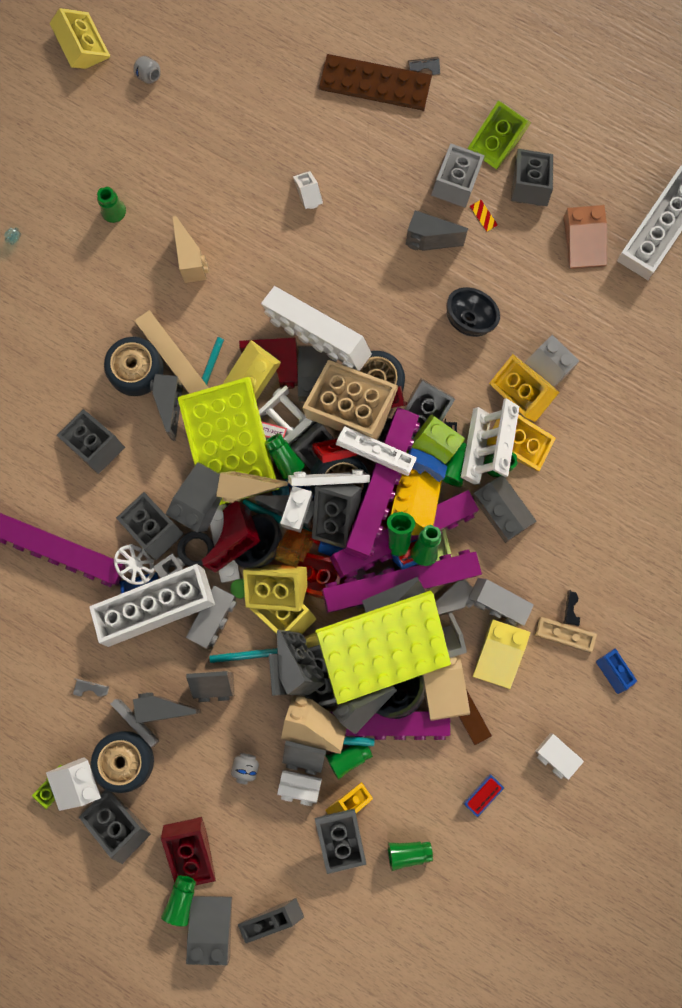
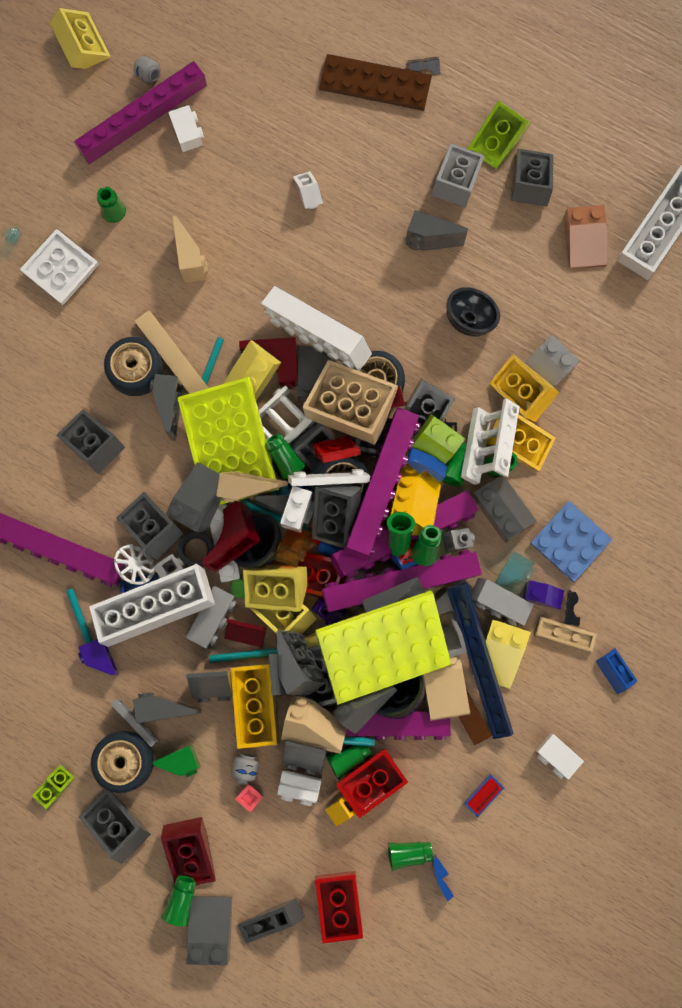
white slope [46,757,101,811] -> none
light grey piece [73,678,109,697] -> none
white sticker [261,421,287,438] -> none
dark grey slope [315,808,367,874] -> none
white plate [336,426,416,476] -> none
sticker [470,200,498,232] -> none
none -> white plate [20,229,99,305]
none -> teal bar [66,589,93,644]
none -> magenta brick [74,61,207,165]
none -> dark purple slope [78,639,119,676]
none -> green slope [152,745,201,778]
none -> white brick [168,105,204,152]
none -> dark red panel [224,619,267,648]
none -> yellow slope [231,664,280,749]
none -> coral plate [235,783,263,813]
none -> dark purple plate [312,598,346,626]
none -> red brick [315,871,363,944]
none -> red slope [336,748,409,819]
none -> blue slope [432,854,454,901]
none -> light grey brick [442,528,475,553]
none -> dark blue plate [446,582,514,739]
none -> clear light blue slope [495,551,535,587]
none -> dark purple slope [523,580,565,610]
none -> medium blue plate [530,501,613,582]

